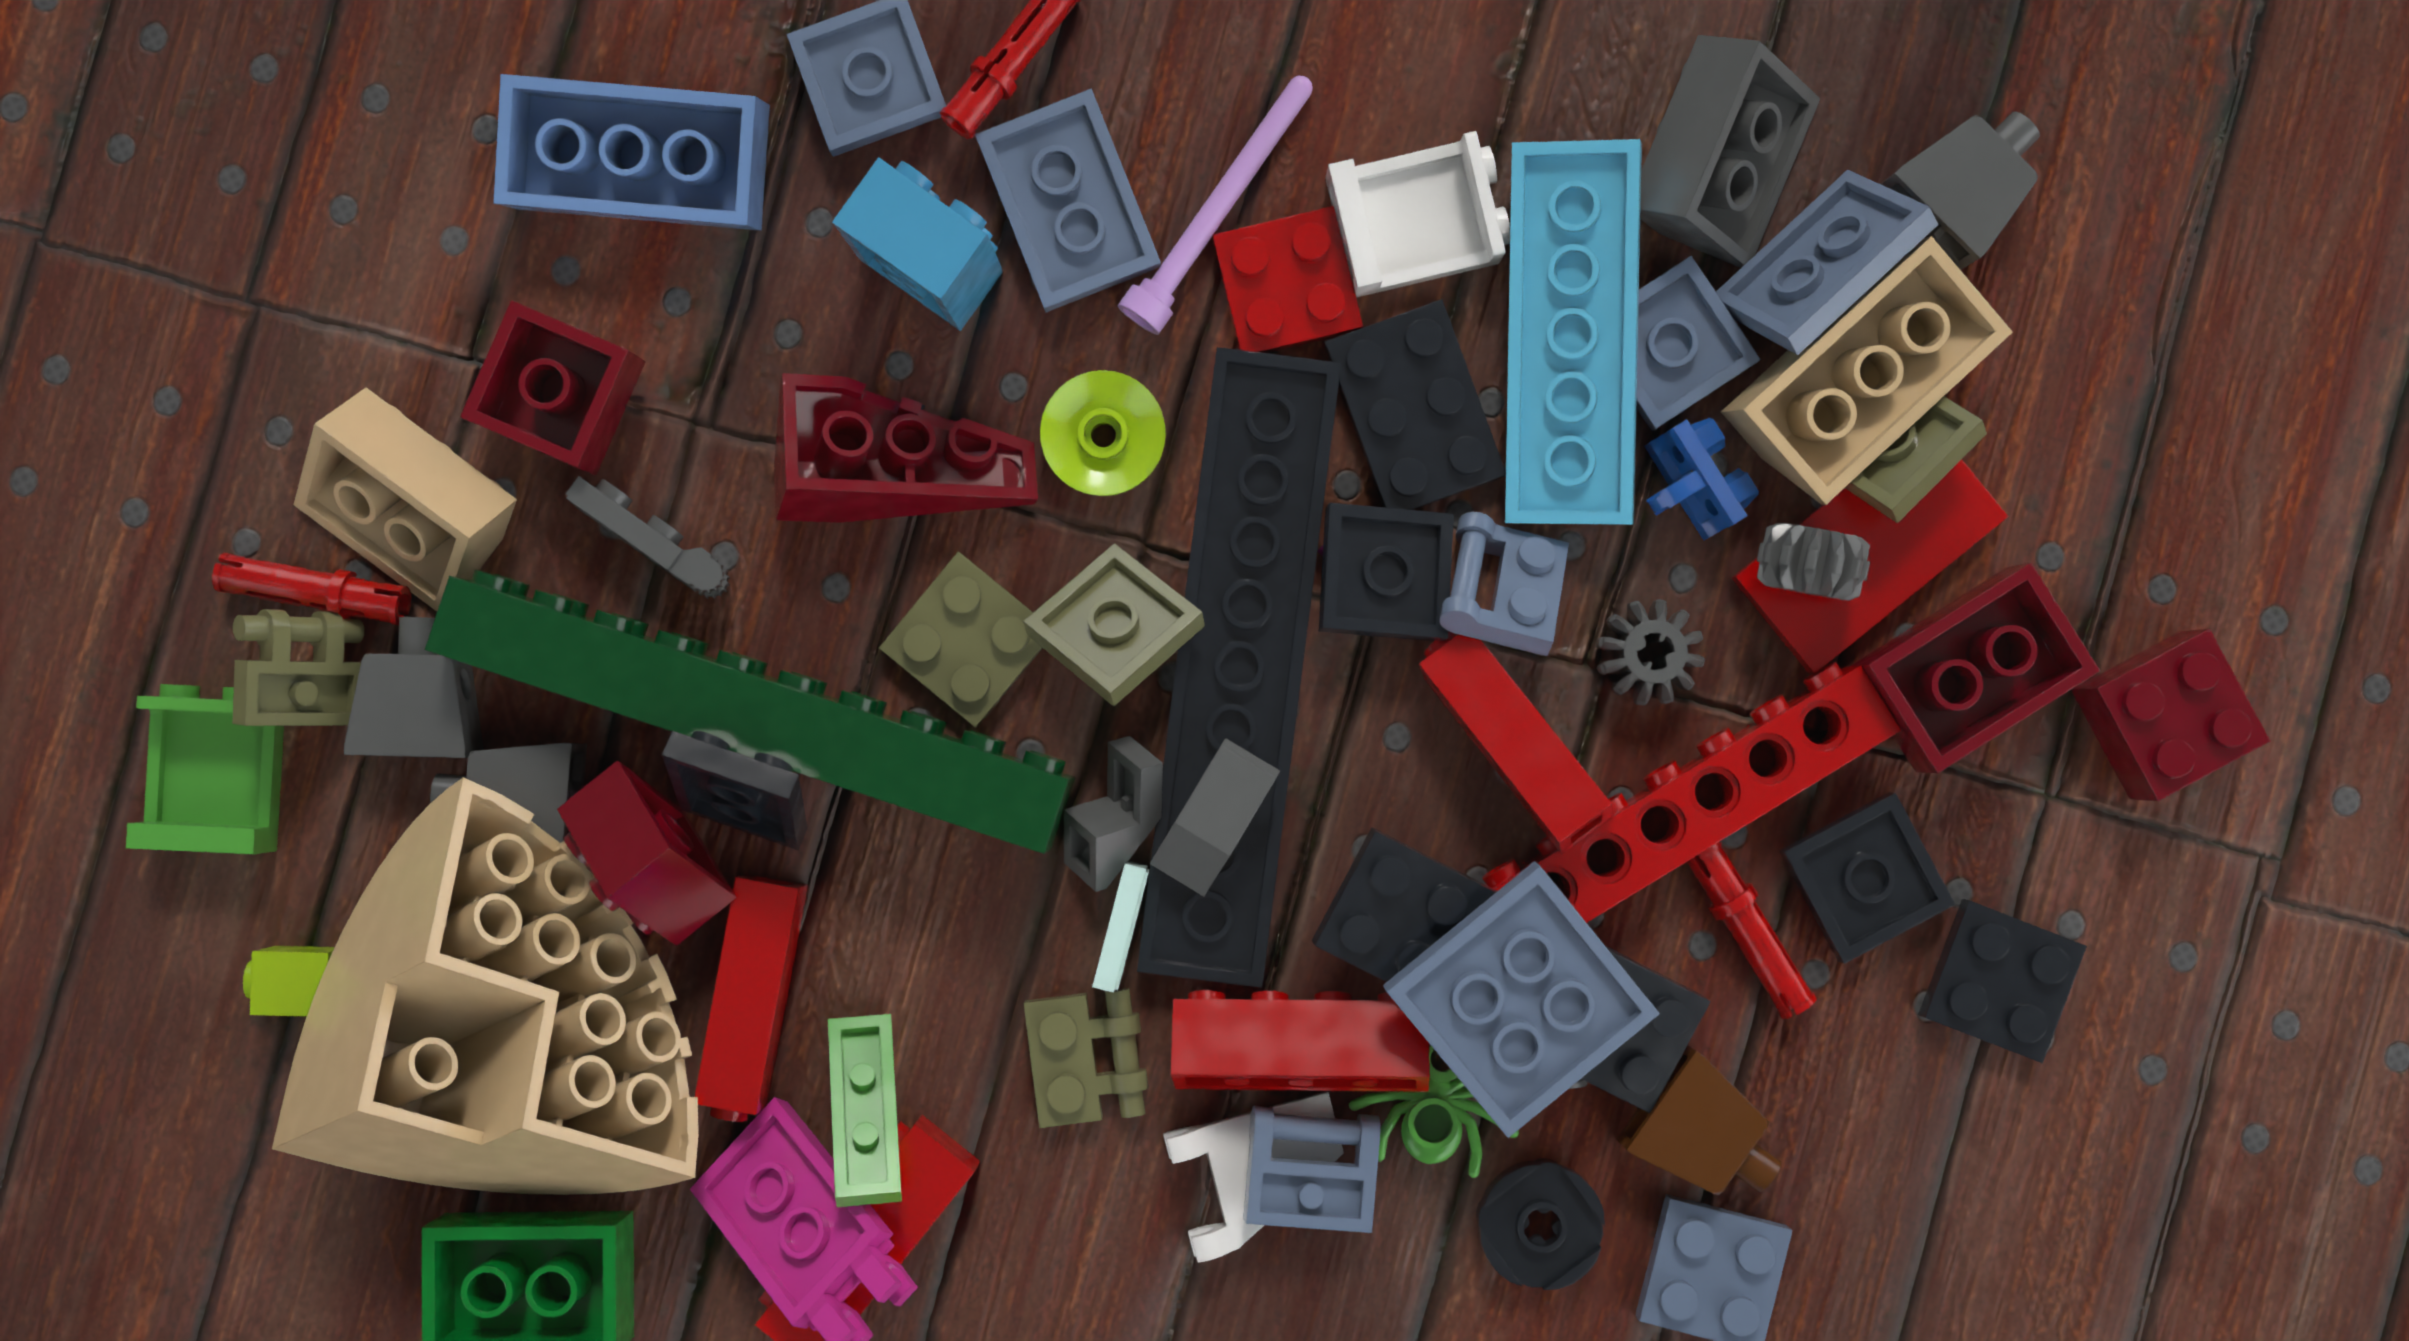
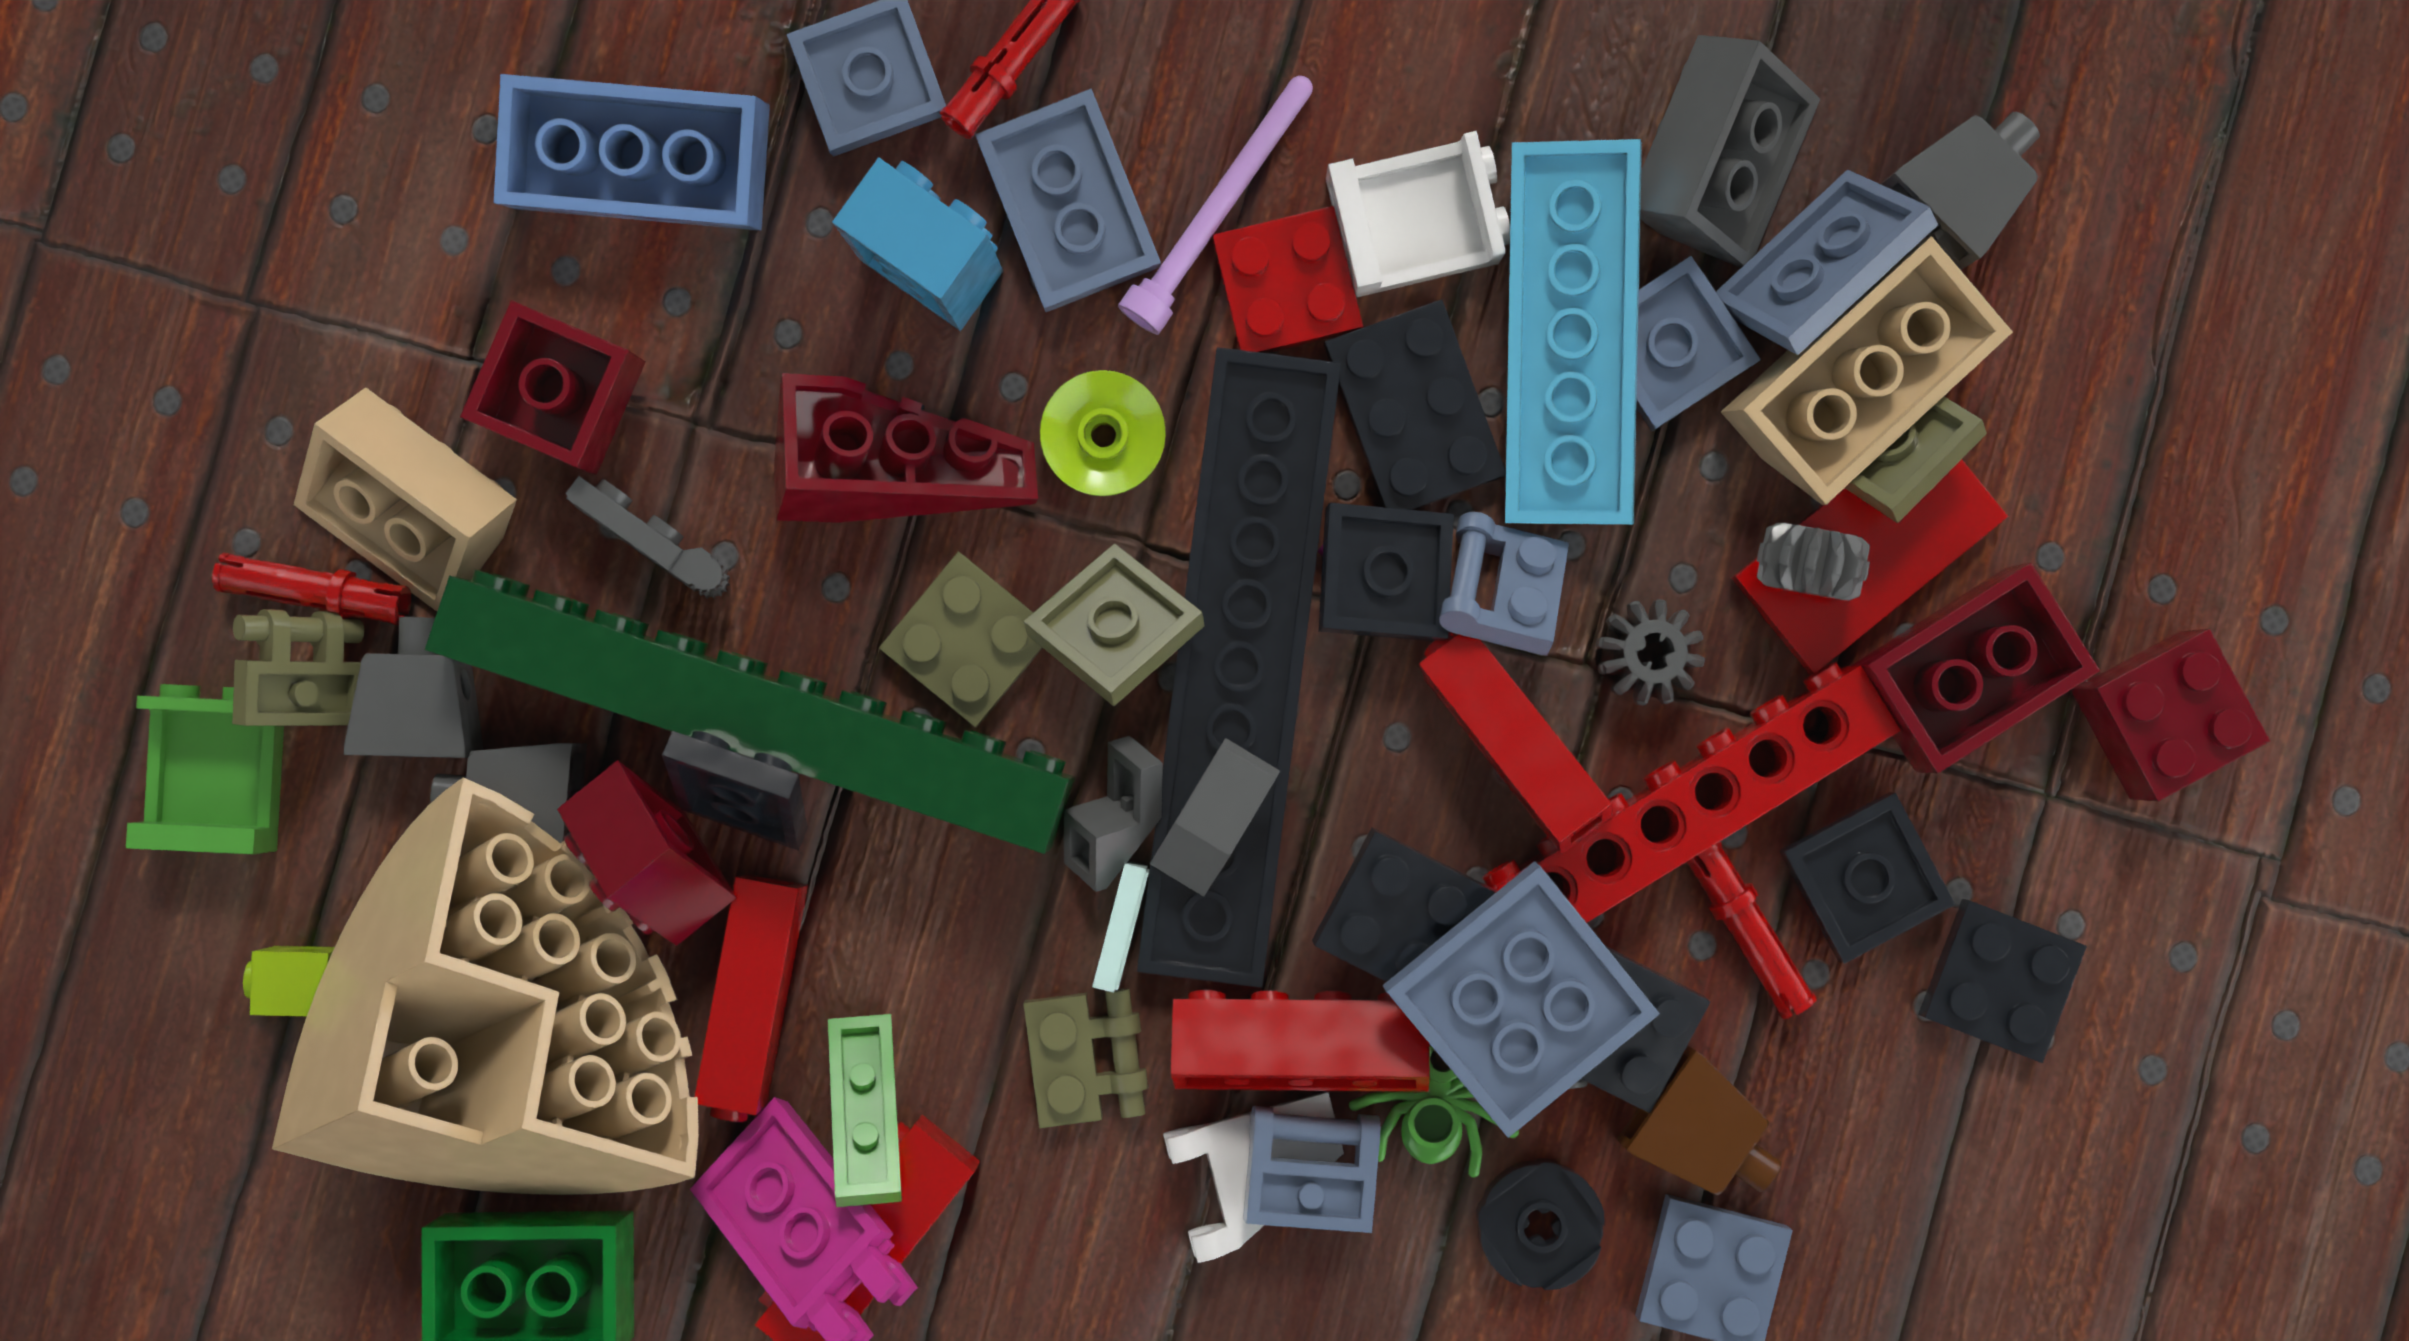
blue hips [1644,418,1759,541] -> none

